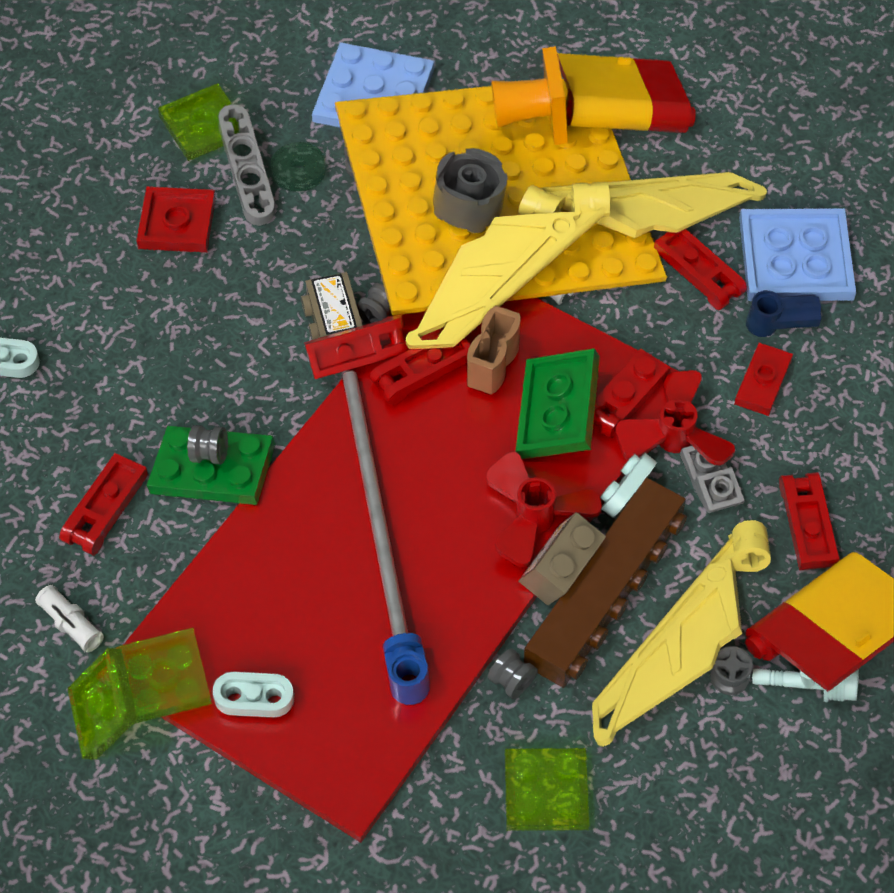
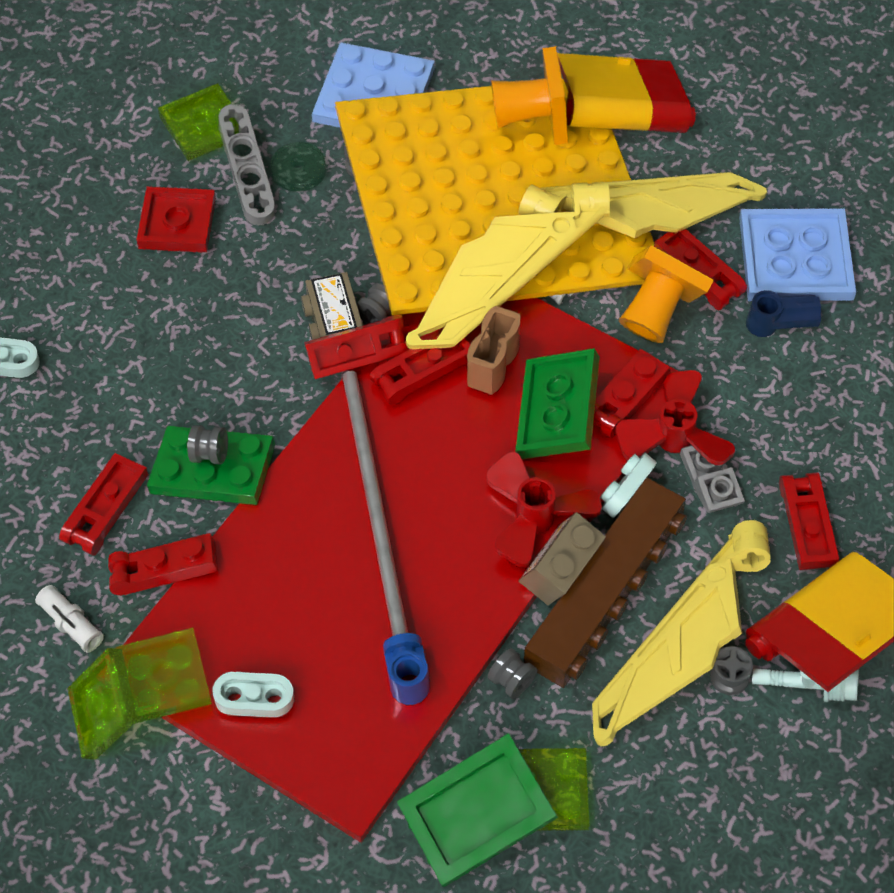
dark grey brick [433,148,508,233] -> none
red plate [734,343,793,416] -> none
none -> red plate [108,533,217,596]
none -> green piece [397,733,558,887]
none -> light orange plant [619,245,713,343]

